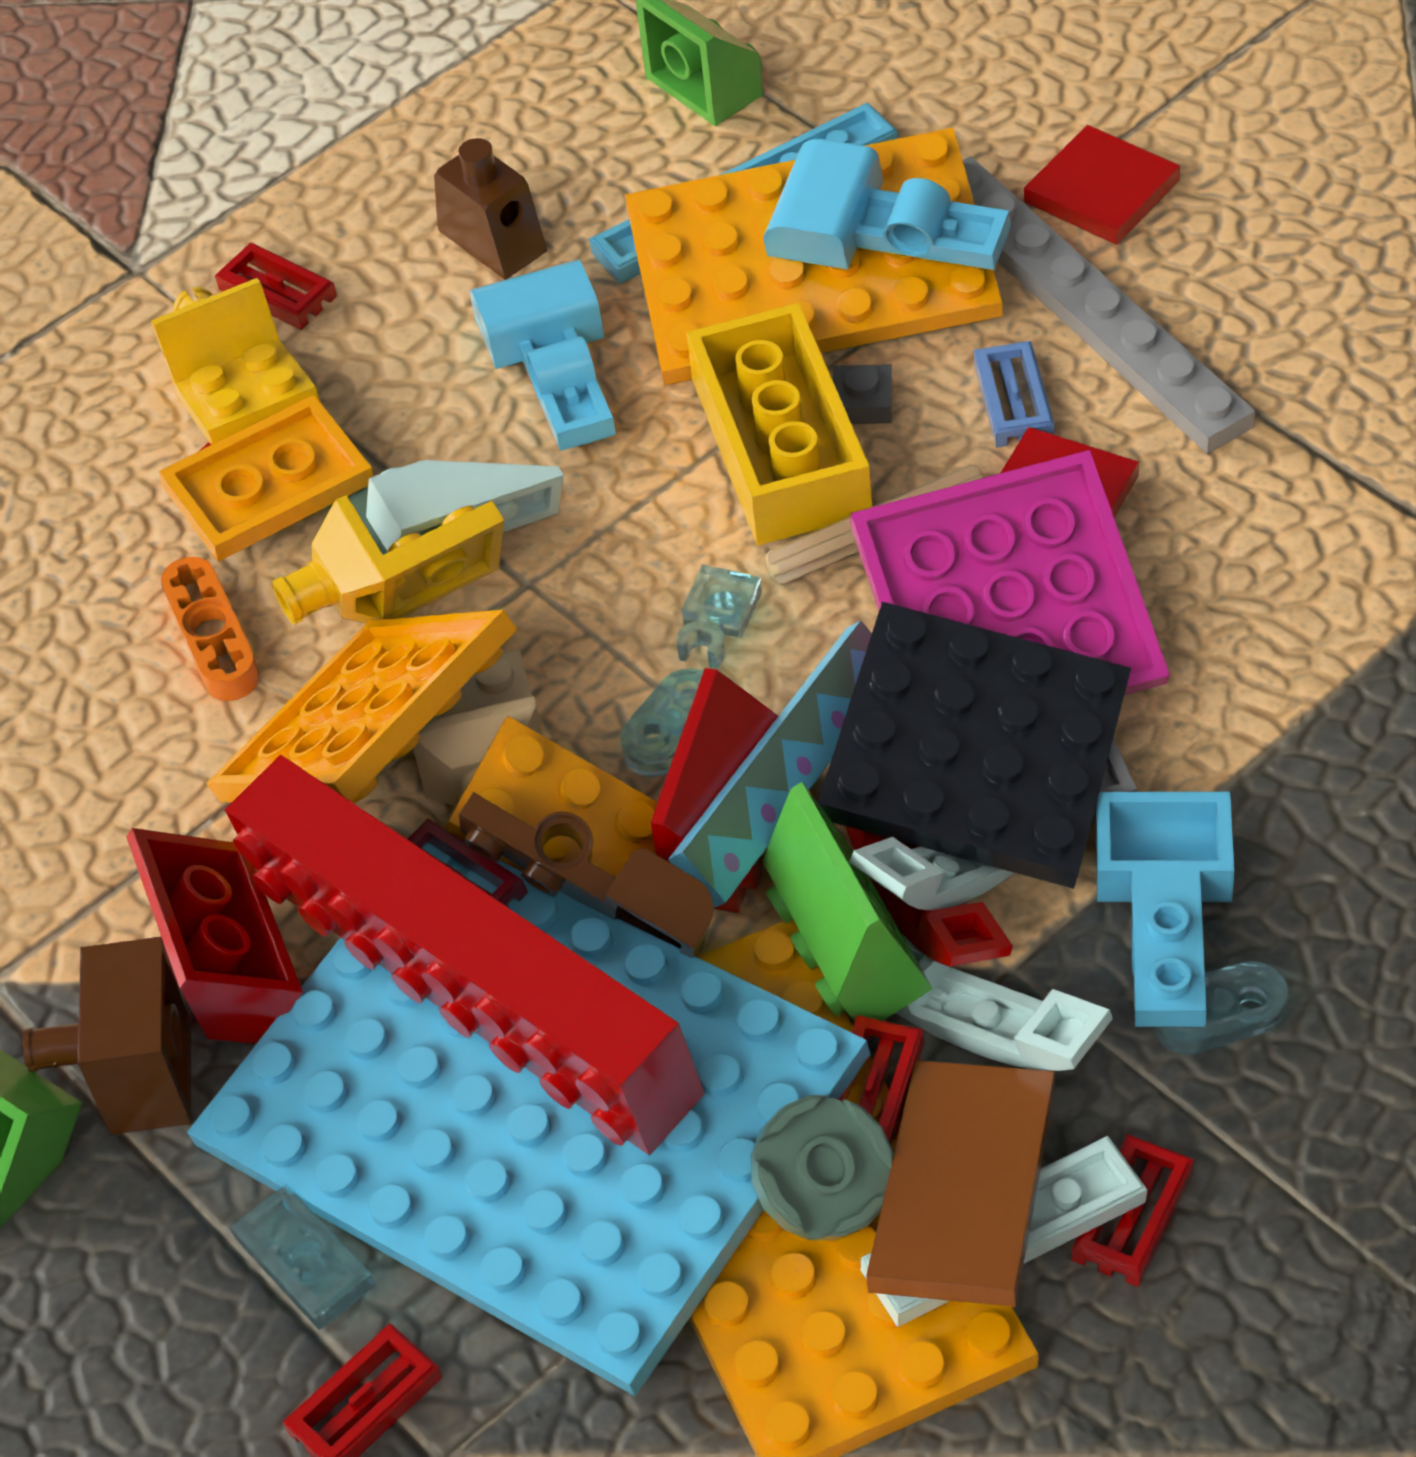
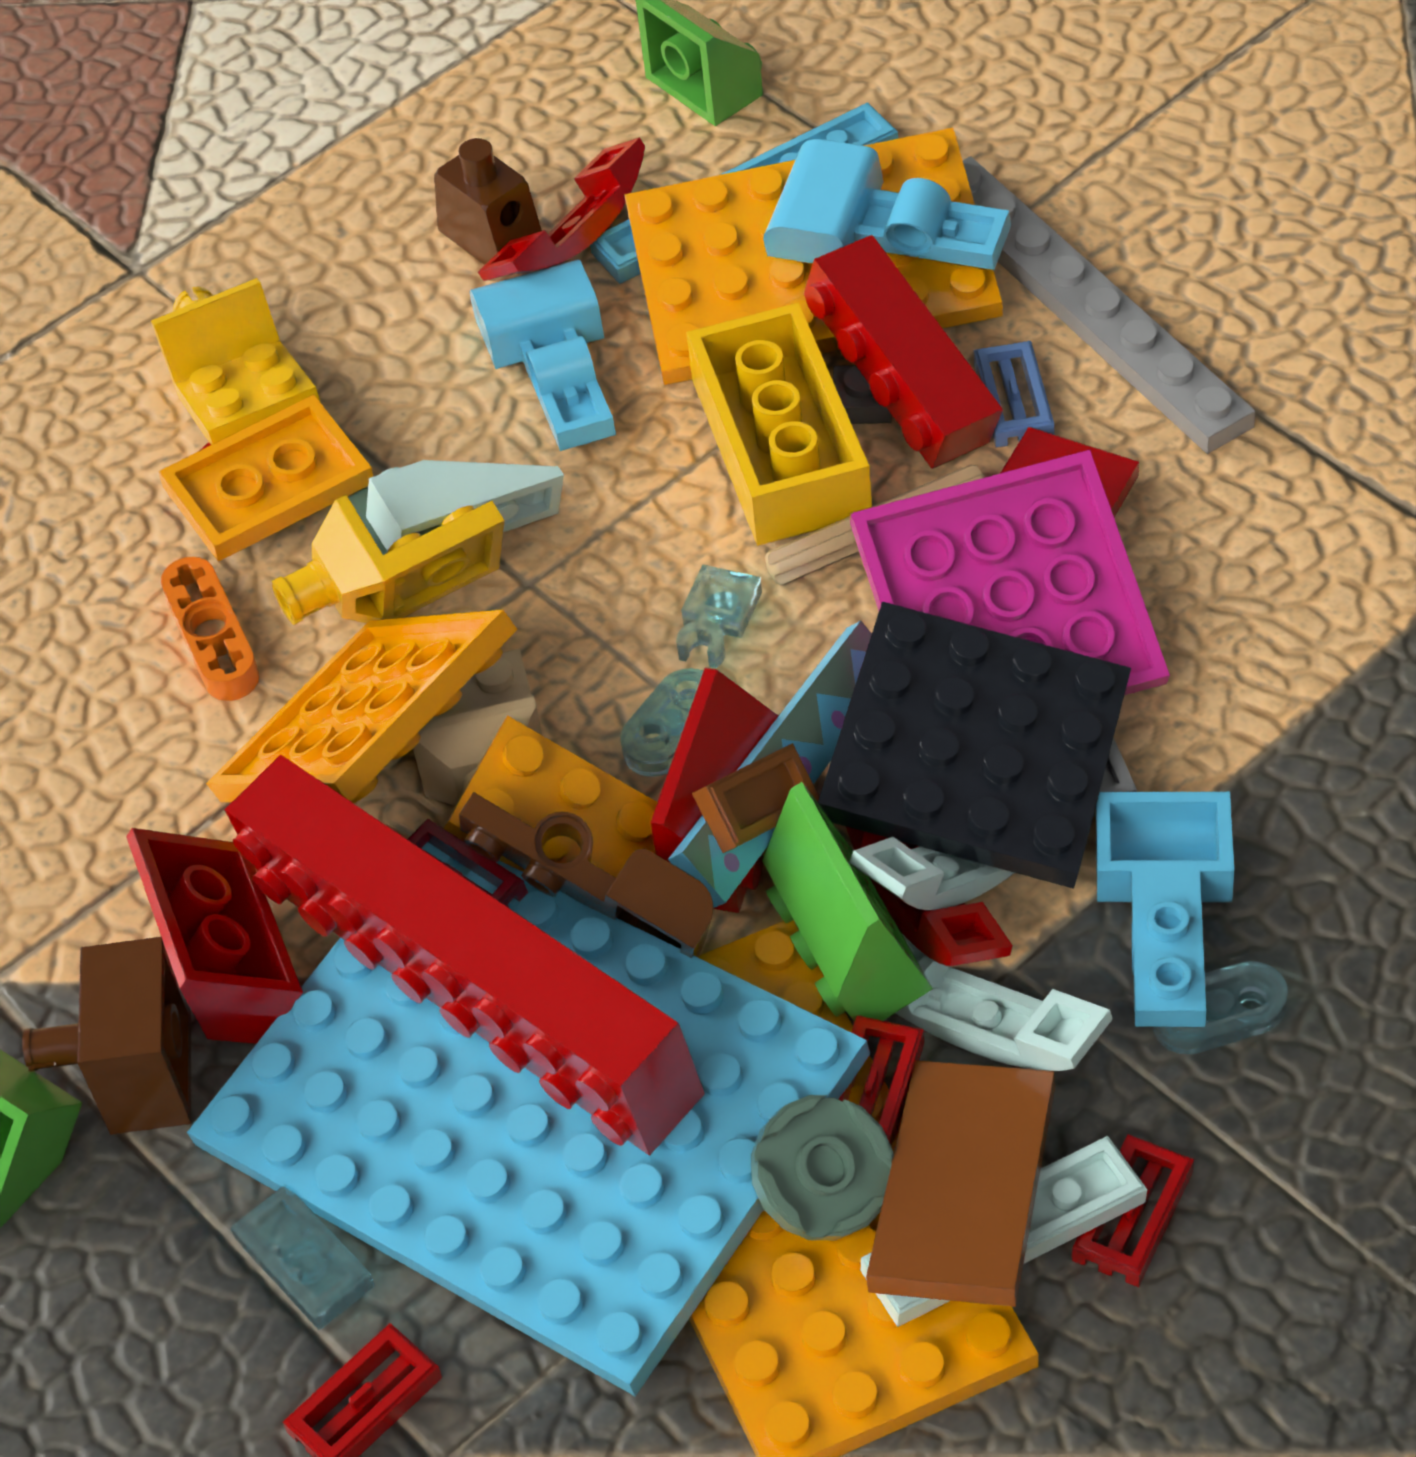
red tile [215,242,337,330] -> none
red tile [1024,124,1180,245] -> none
none -> red slope [478,137,645,281]
none -> dark orange tile [692,743,819,853]
none -> red brick [804,235,1003,469]

